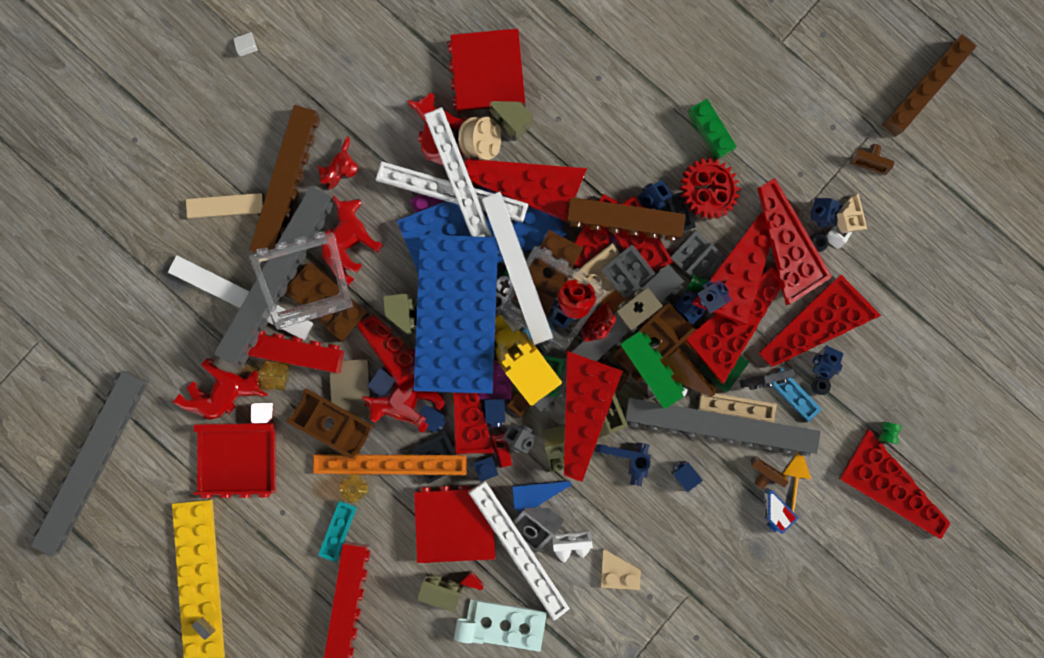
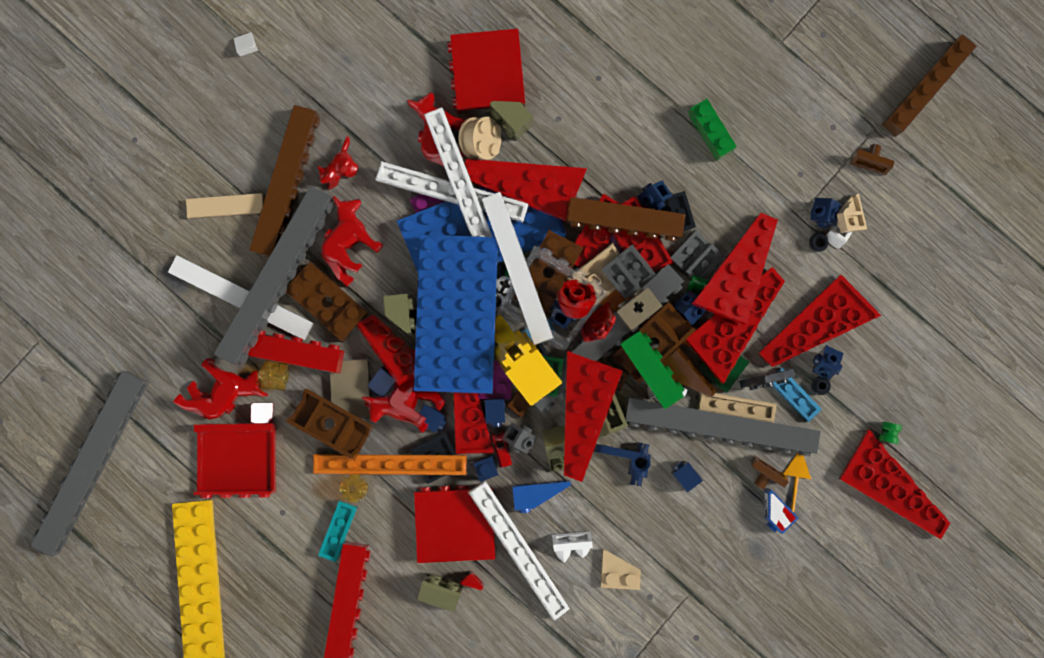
flat silver tile [192,617,216,640] -> none
clear windscreen [249,232,353,330] -> none
light aqua hinge [454,599,547,652] -> none
flat silver slope [513,508,564,553] -> none
red gear [679,158,741,220] -> none
dark blue brick [698,280,732,313] -> none
red wing [757,178,832,306] -> none

